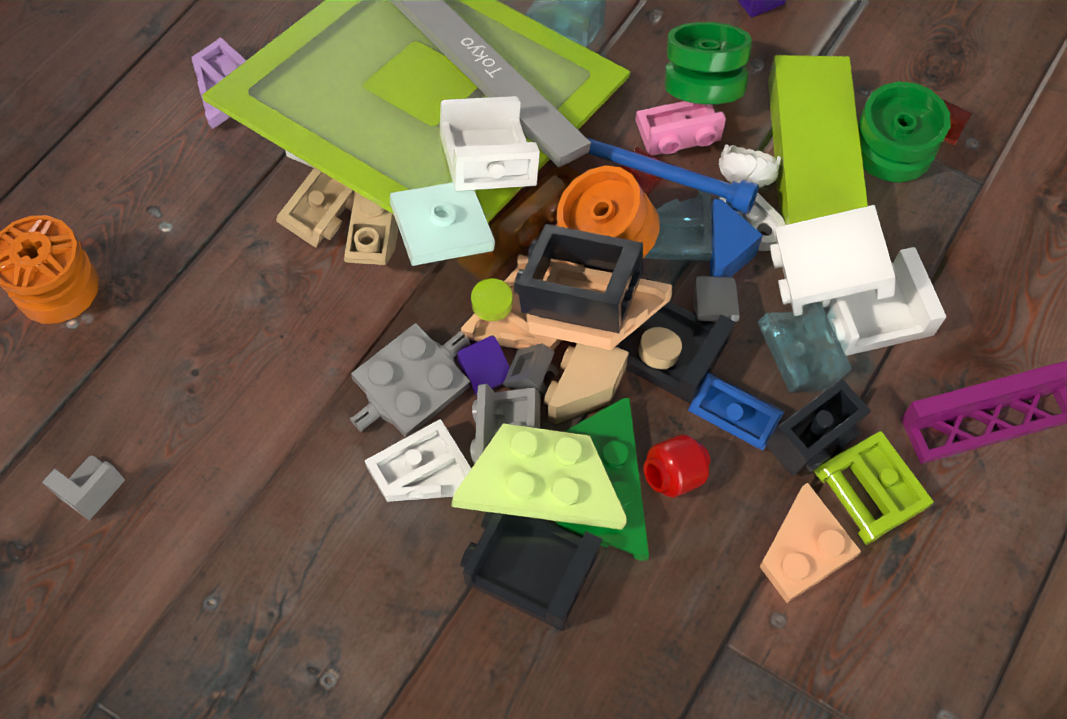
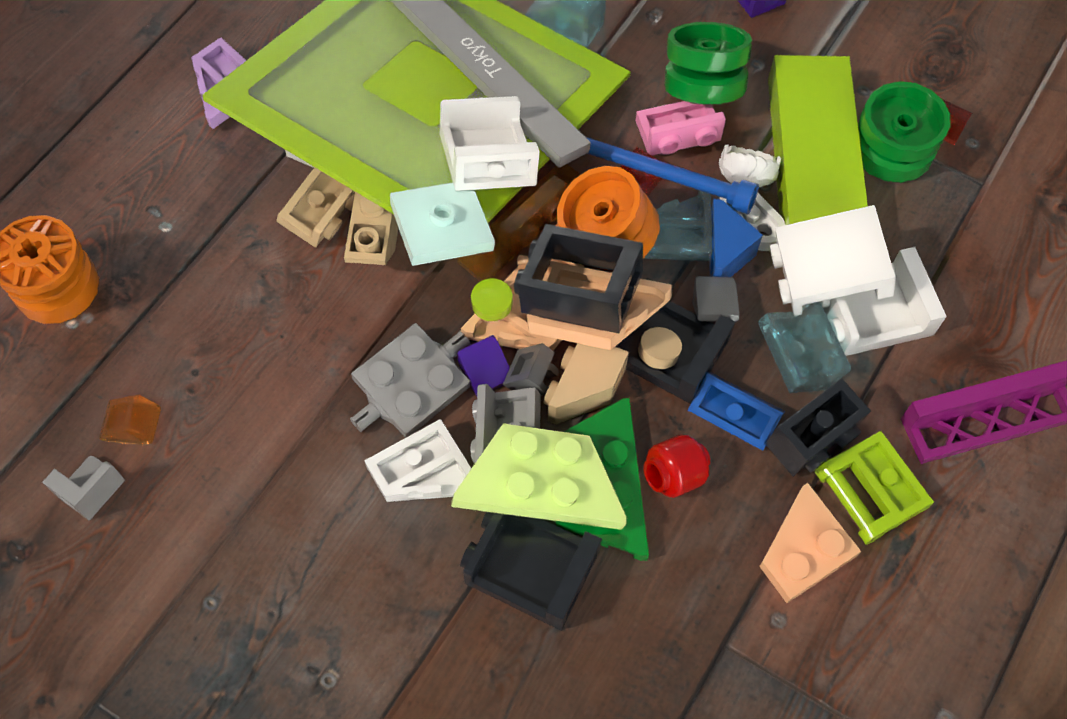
none -> clear orange slope [99,394,161,445]

